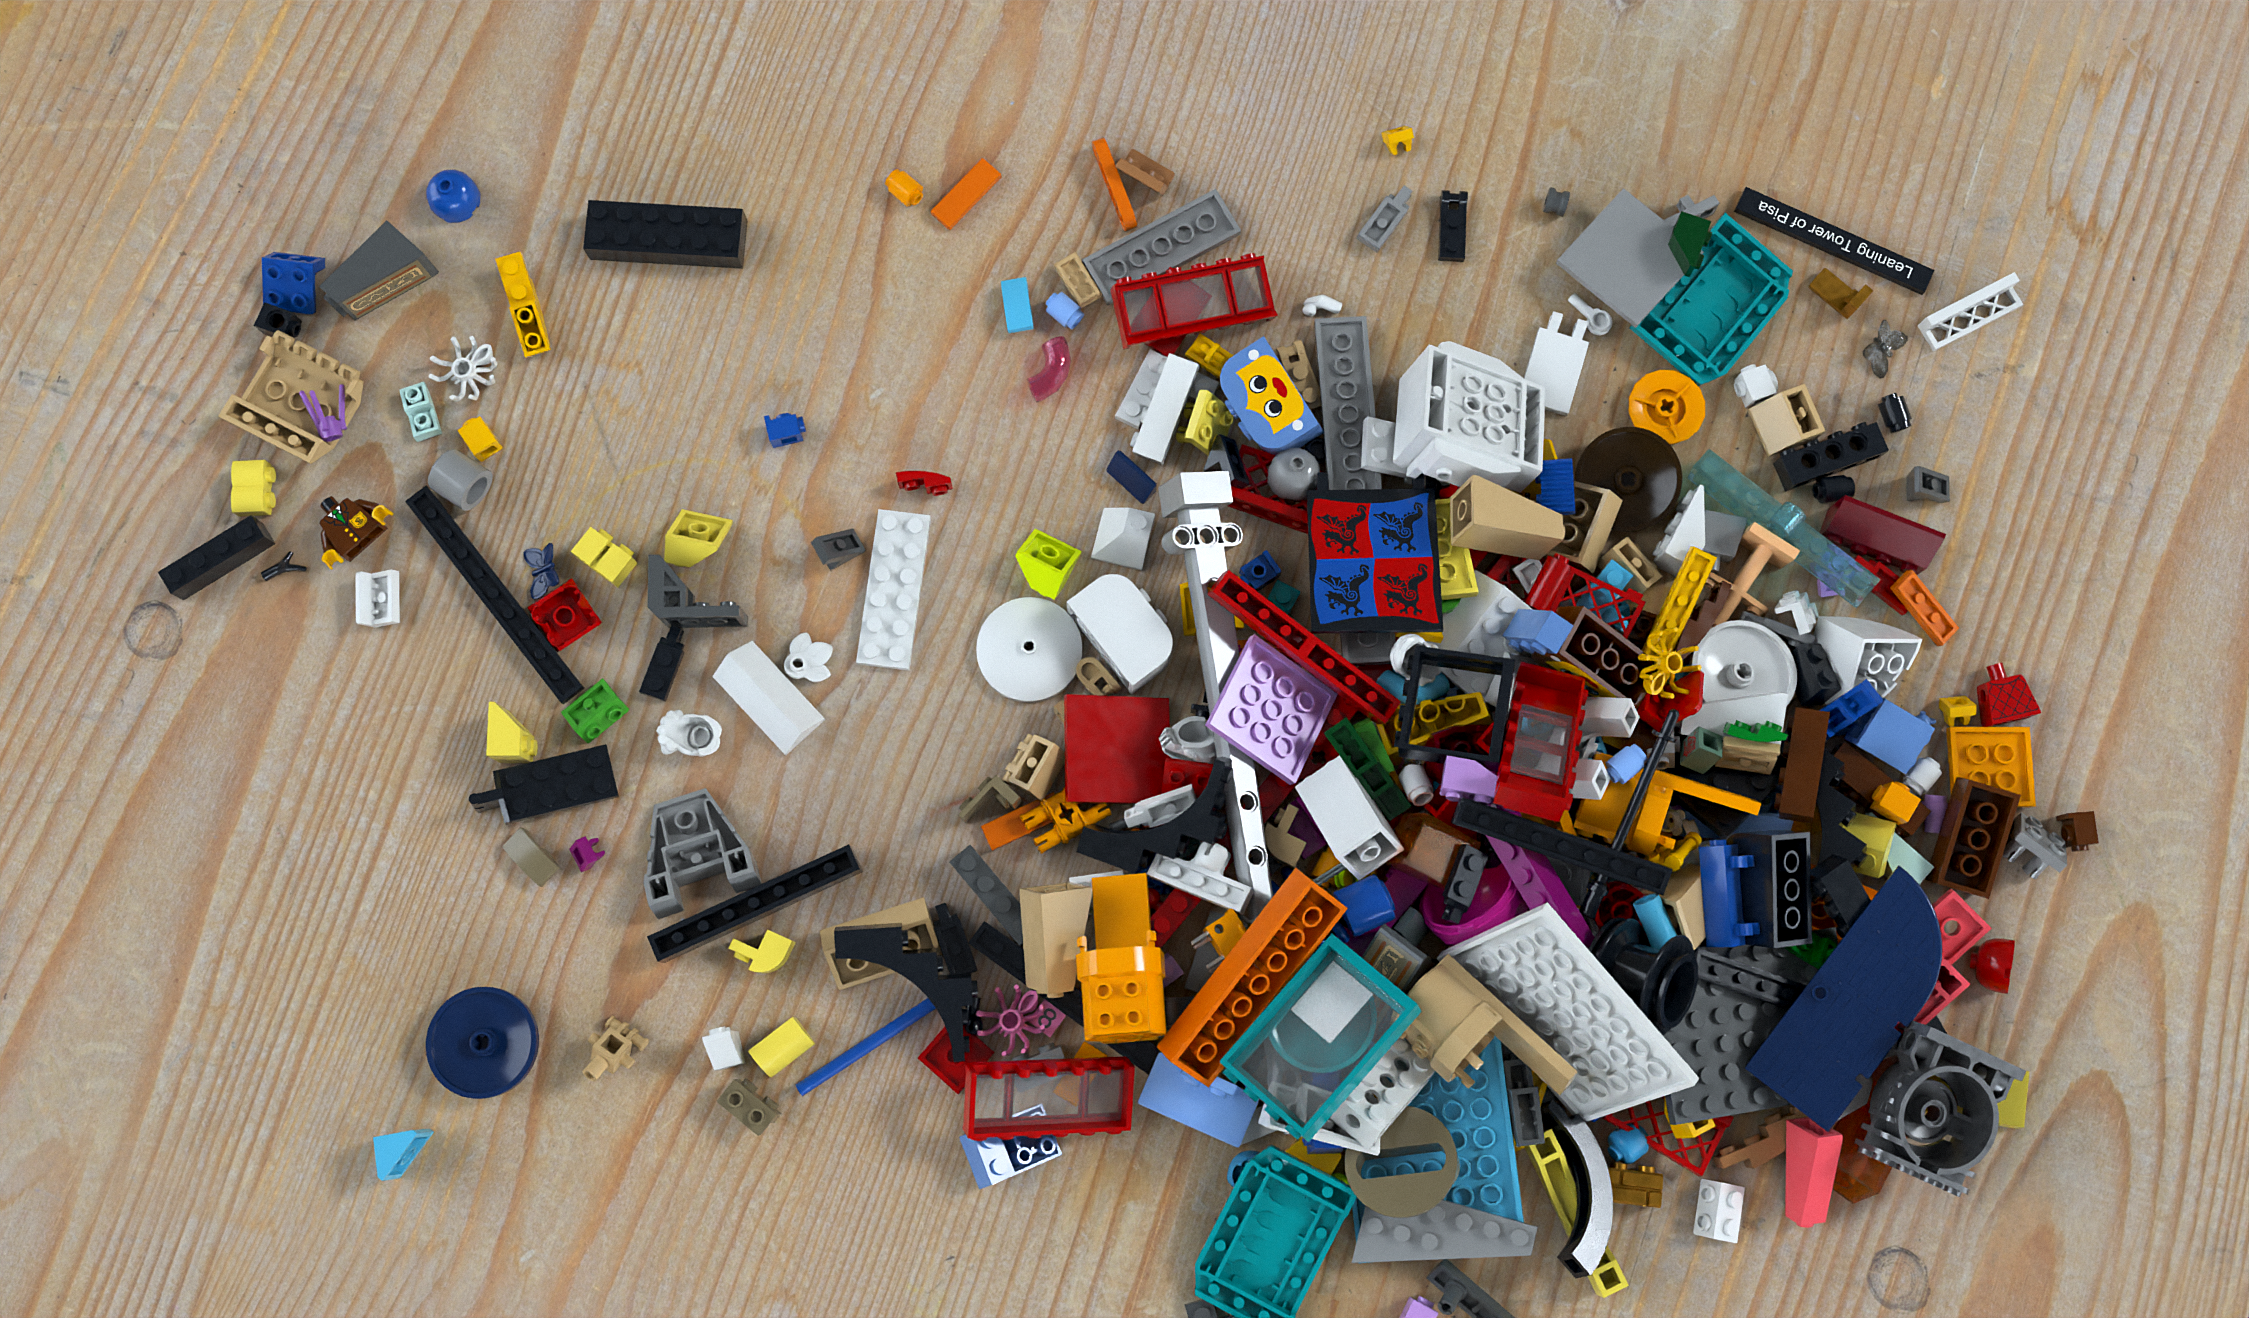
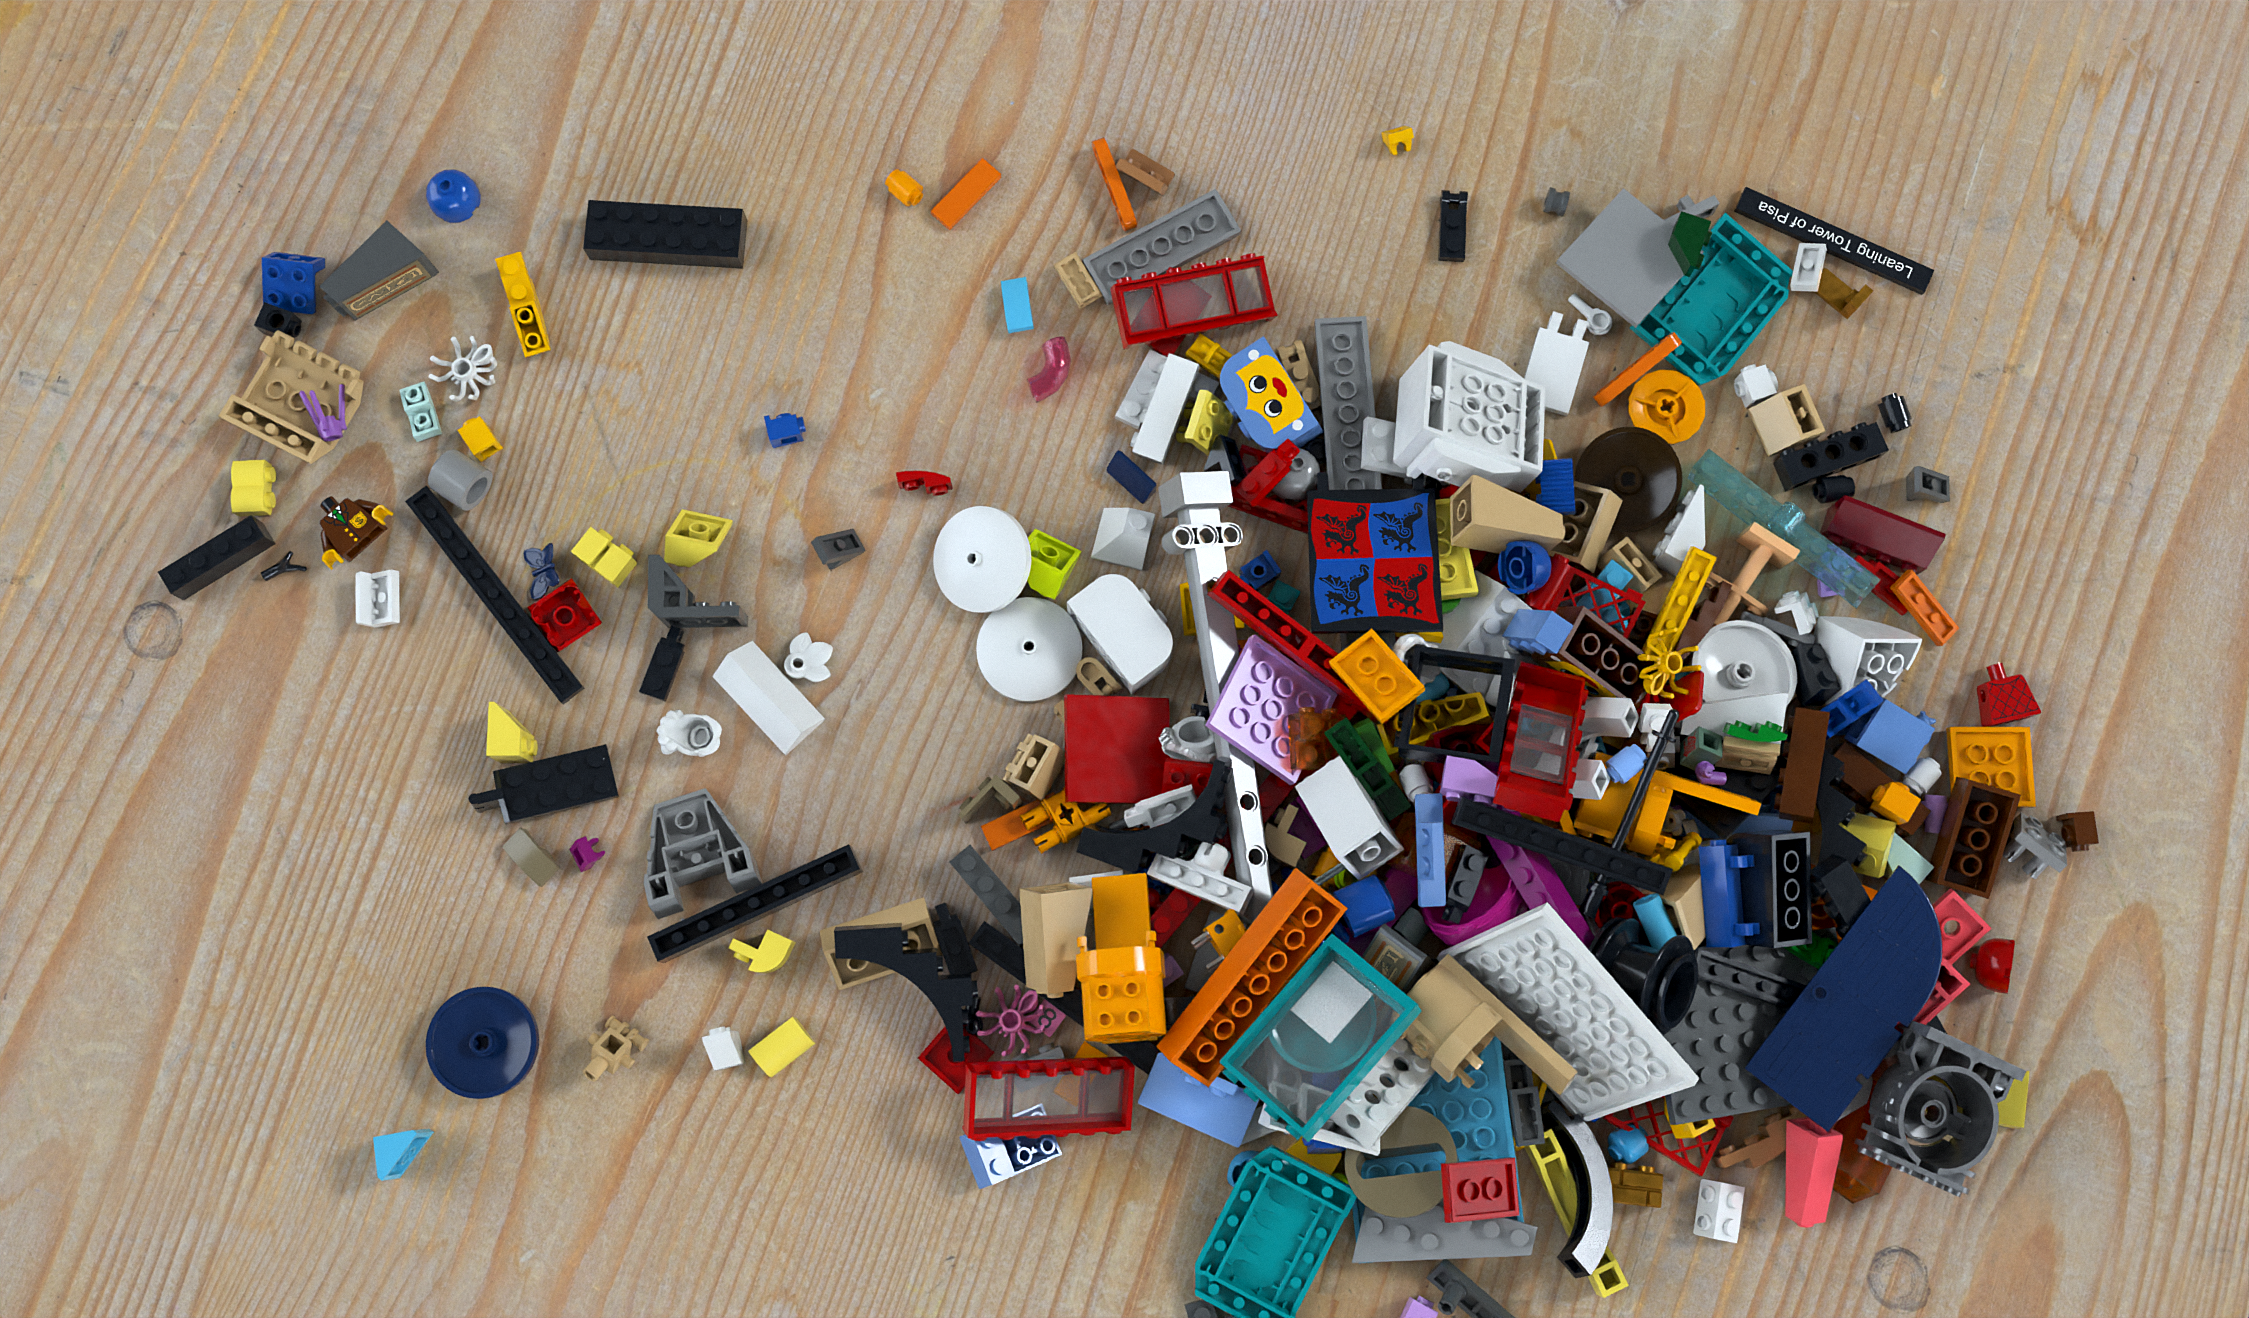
bright green bracket [561,678,629,743] -> none
dark tan bracket [717,1078,781,1136] -> none
blue piece [795,998,936,1096] -> none
white plate [856,509,931,671] -> none
light blue brick [1046,292,1084,330] -> none
white arm [1302,295,1342,316] -> none
light grey hinge [1356,186,1412,253] -> none
light grey torso [1702,510,1747,574] -> none
clear smoke piece [1863,320,1908,378] -> none
white fence [1917,272,2023,352] -> none
yellow tile [1939,696,1976,727] -> none
none -> white dish [933,506,1031,613]
none -> red hinge [1234,439,1300,507]
none -> clear orange plate [1288,707,1346,771]
none -> light orange plate [1329,629,1425,724]
none -> medium blue bracket [1415,793,1446,907]
none -> red tile [1441,1157,1519,1223]
none -> blue cylinder [1498,540,1552,595]
none -> orange beam [1593,332,1682,407]
none -> white plate [1637,703,1673,752]
none -> medium lavender arm [1695,761,1727,786]
none -> white plate [1790,243,1827,292]

